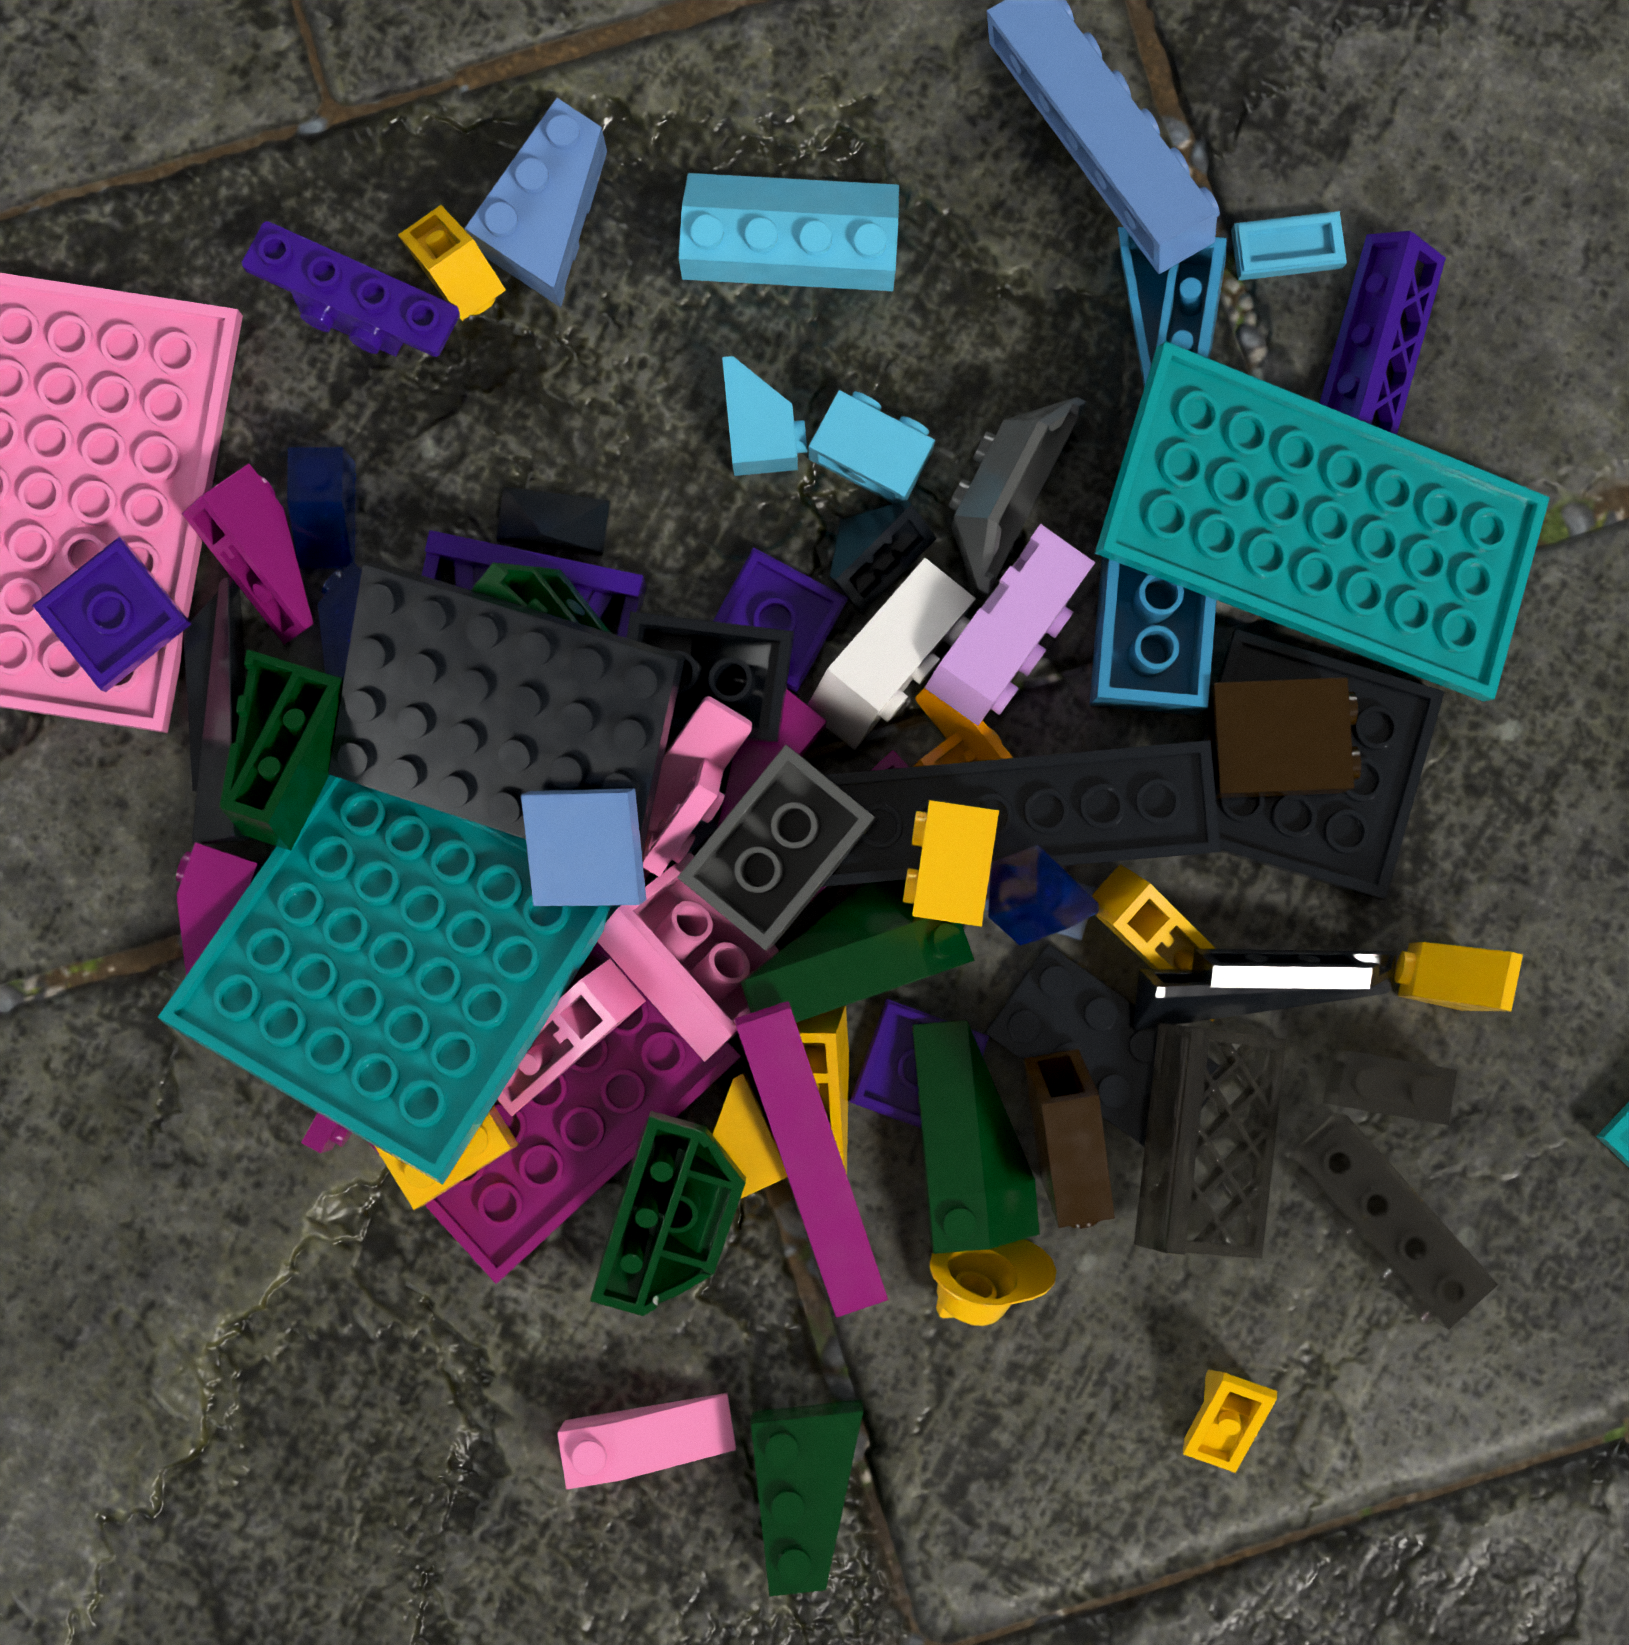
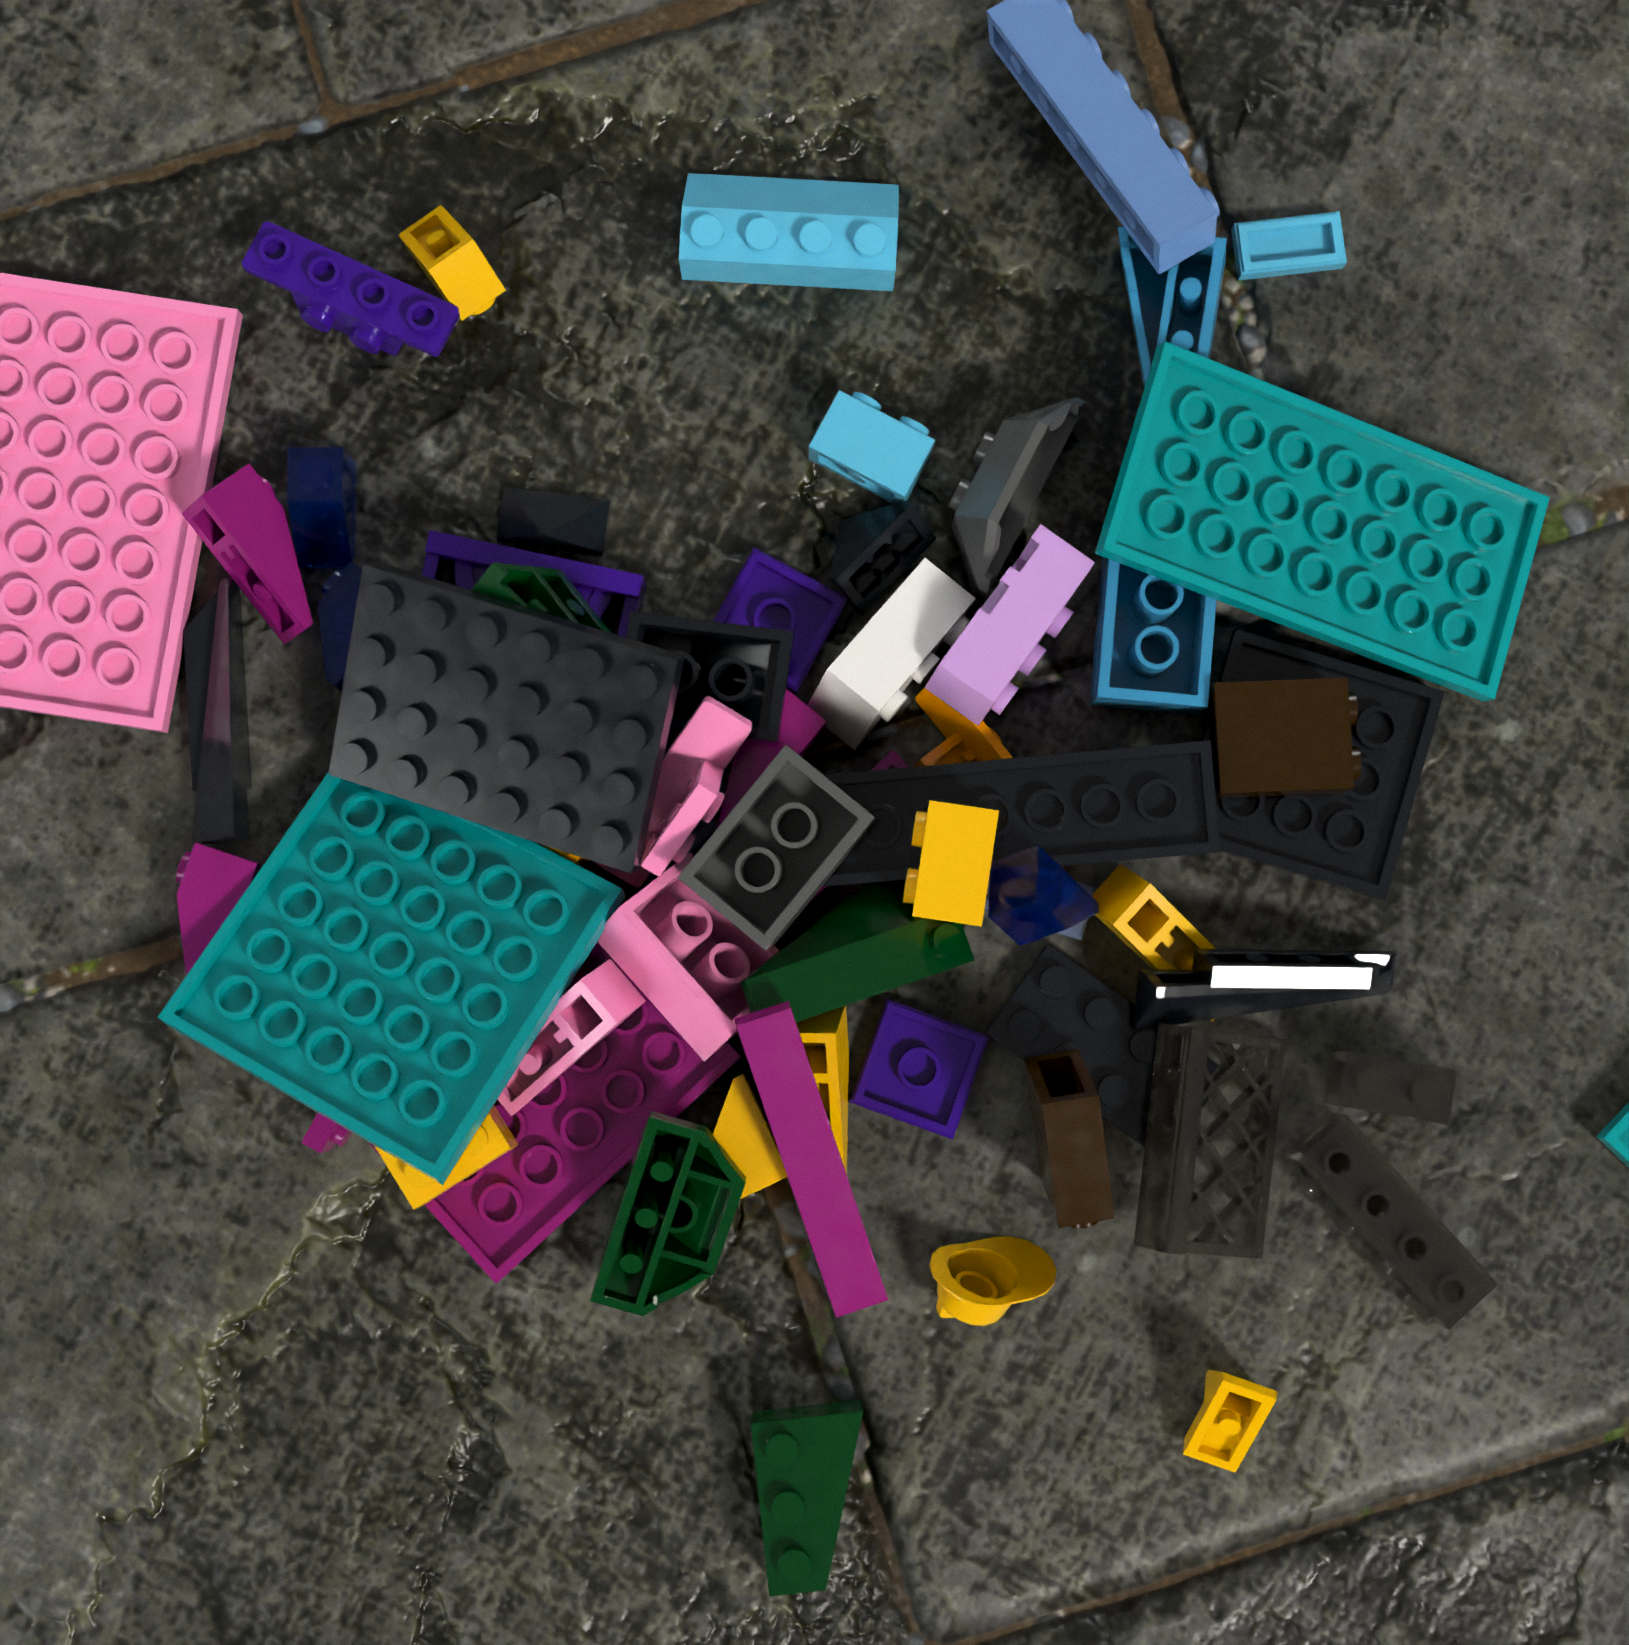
dark purple plate [32,537,192,692] -> none
dark green wedge [219,649,344,851] -> none
medium blue wedge [464,98,607,308] -> none
medium blue tile [521,788,646,906] -> none
bright pink slope [558,1393,736,1490] -> none
medium azure slope [722,356,807,476] -> none
dark green wedge [912,1019,1040,1254] -> none
dark purple fence [1319,231,1446,435] -> none
yellow slope [1394,942,1523,1011] -> none

